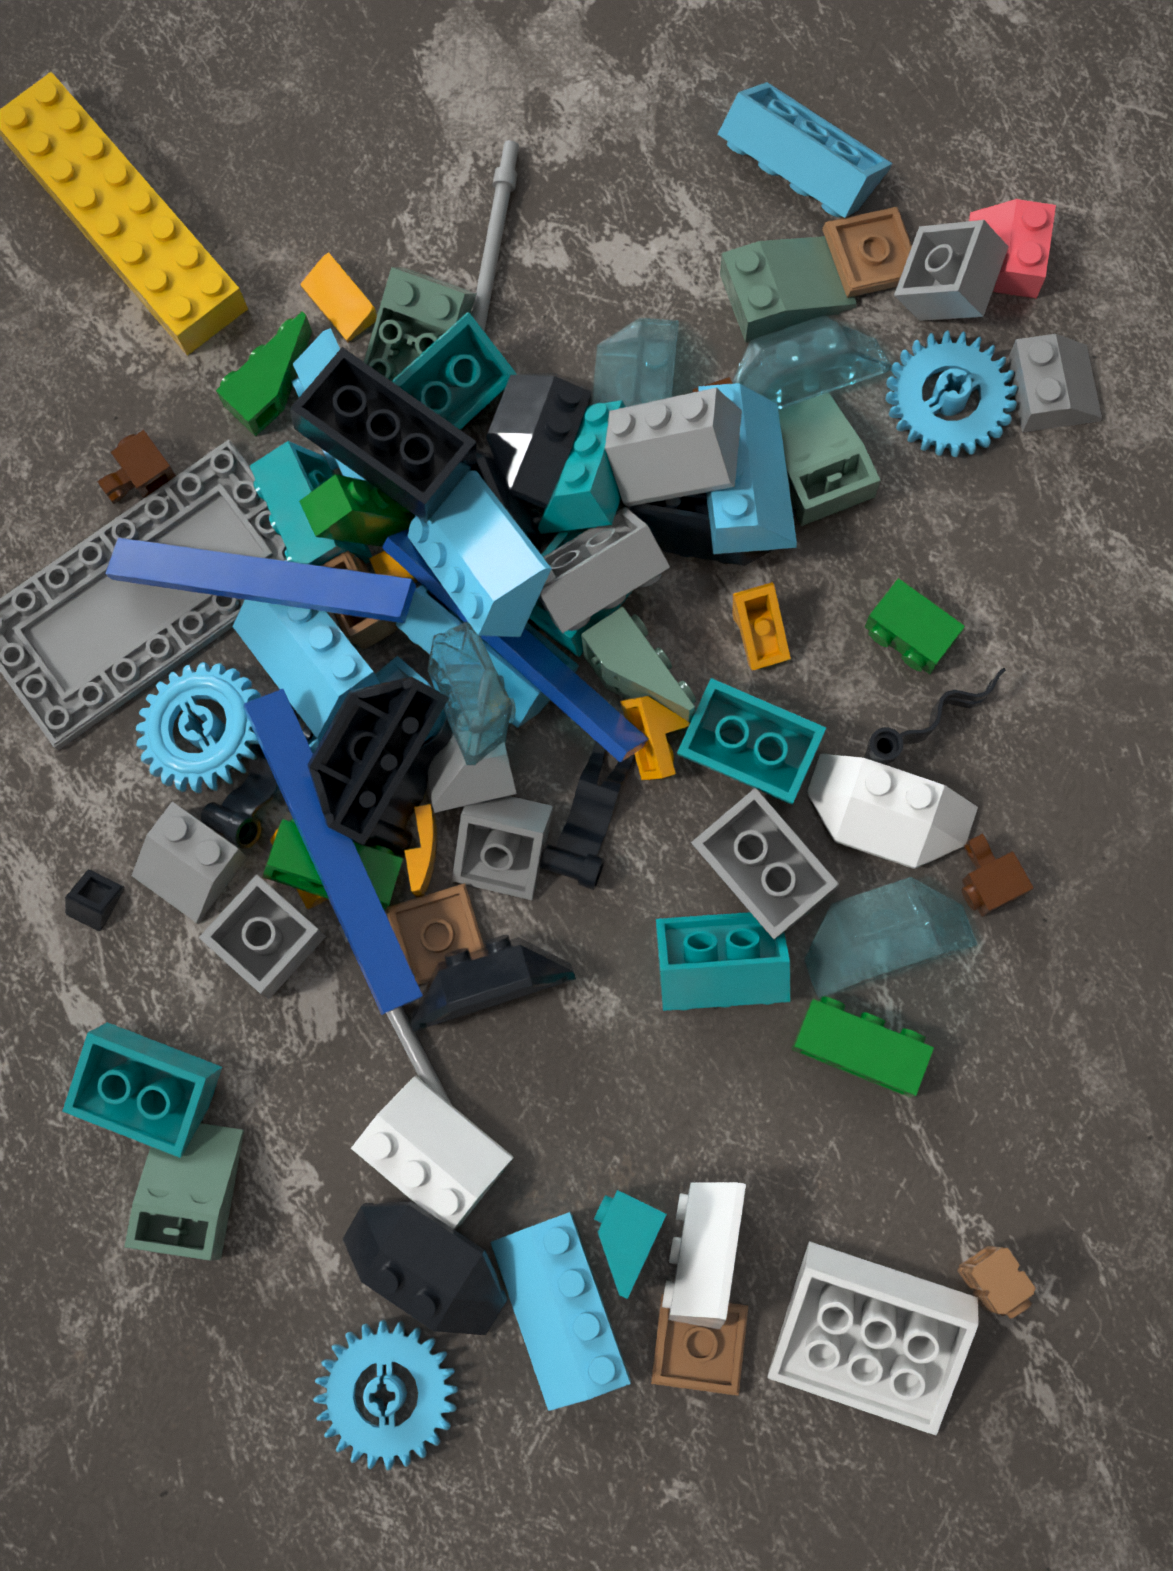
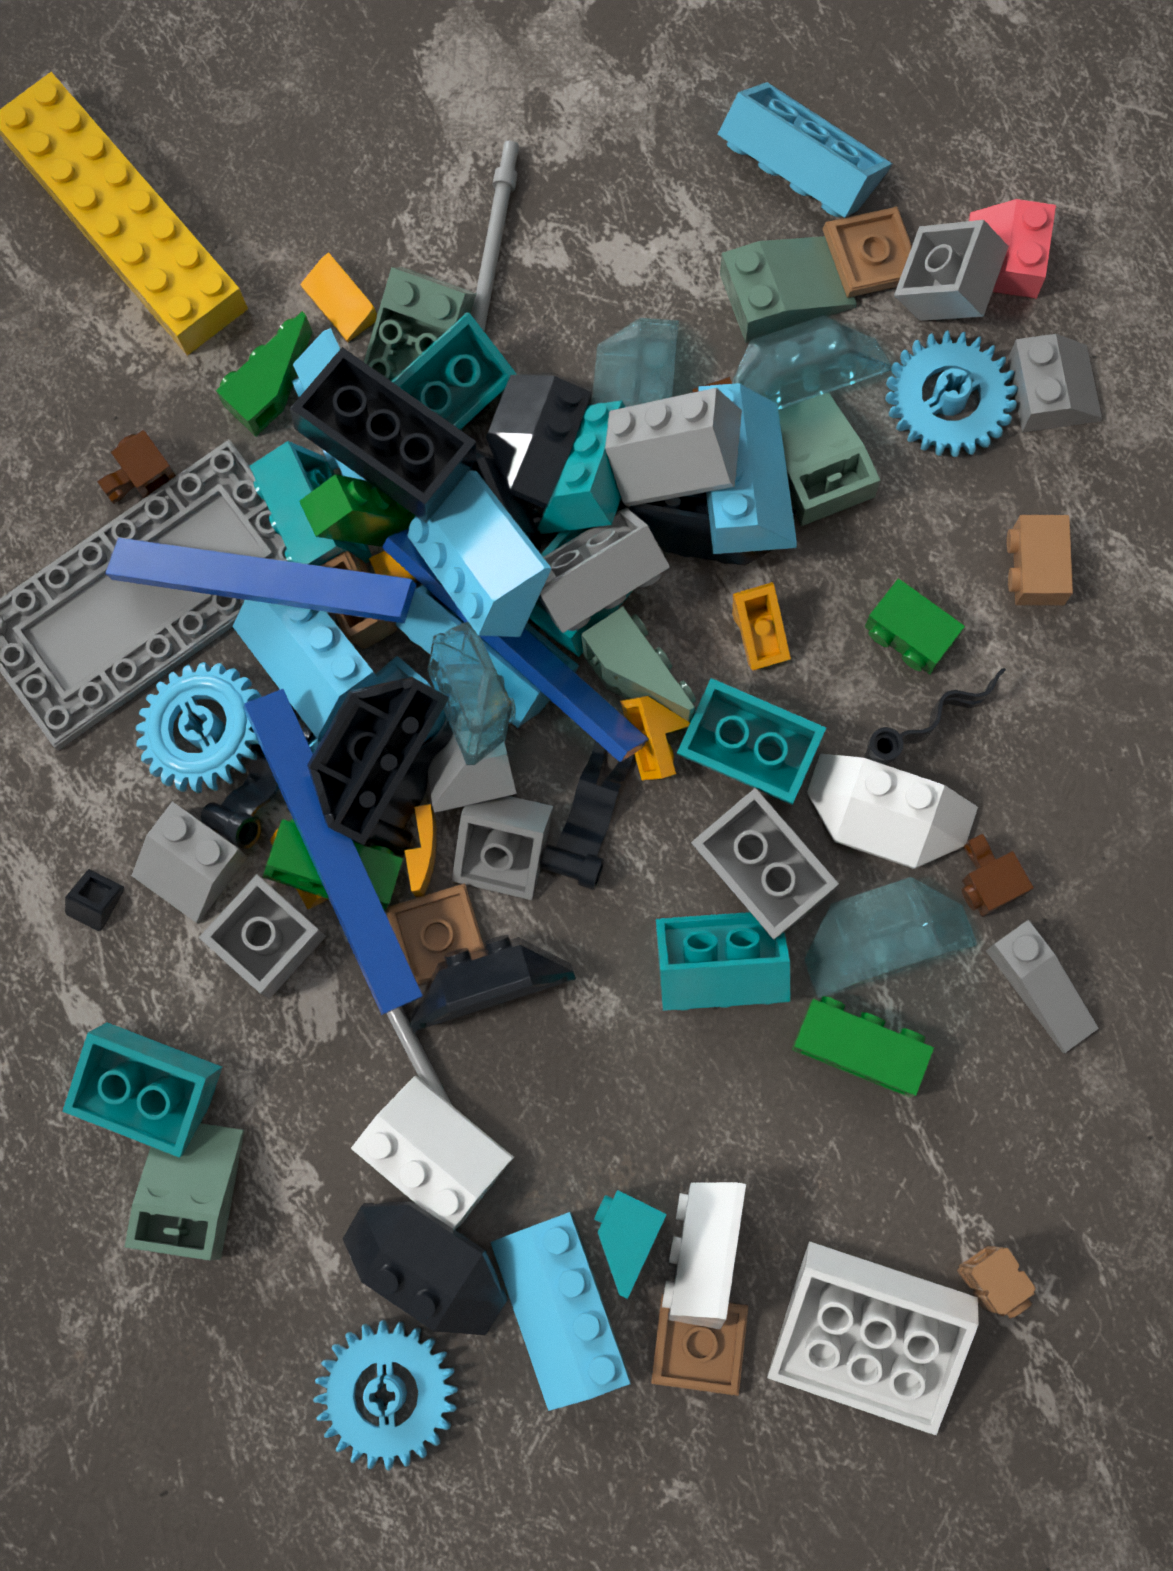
none -> light grey slope [986,920,1099,1054]
none -> medium nougat brick [1007,515,1073,605]

